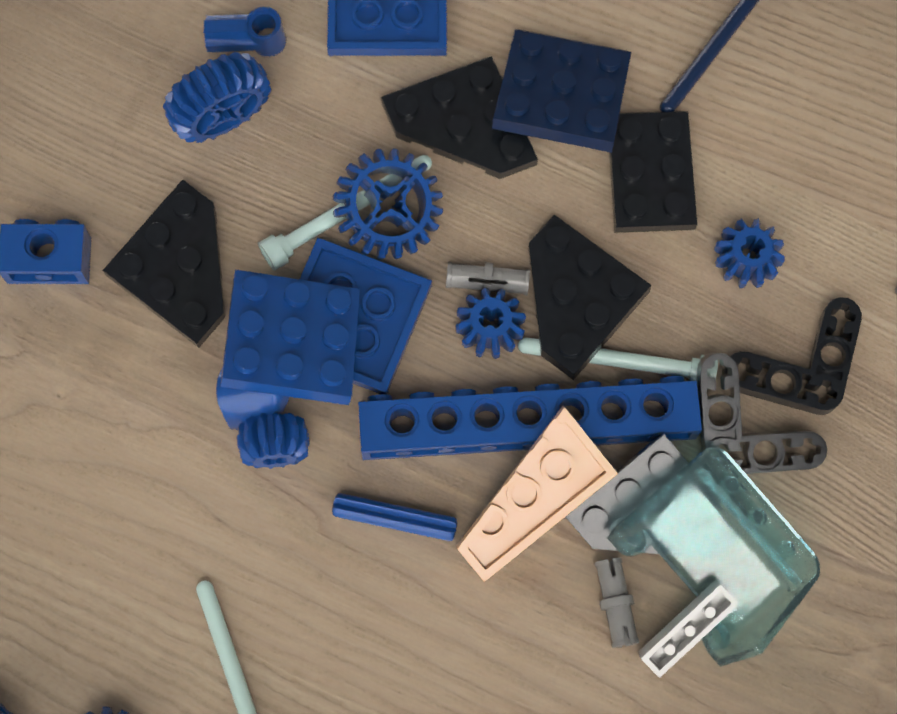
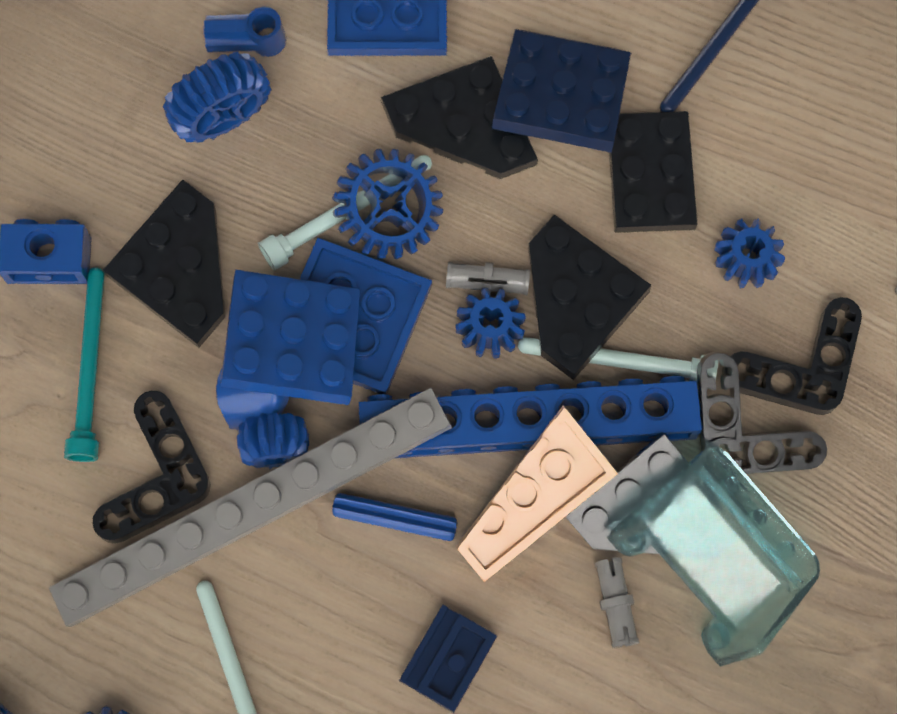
white piece [638,579,740,678] -> none
none -> light grey plate [49,388,452,627]
none -> teal piece [64,267,104,462]
none -> black beam [92,390,211,544]
none -> dark blue plate [399,604,497,714]

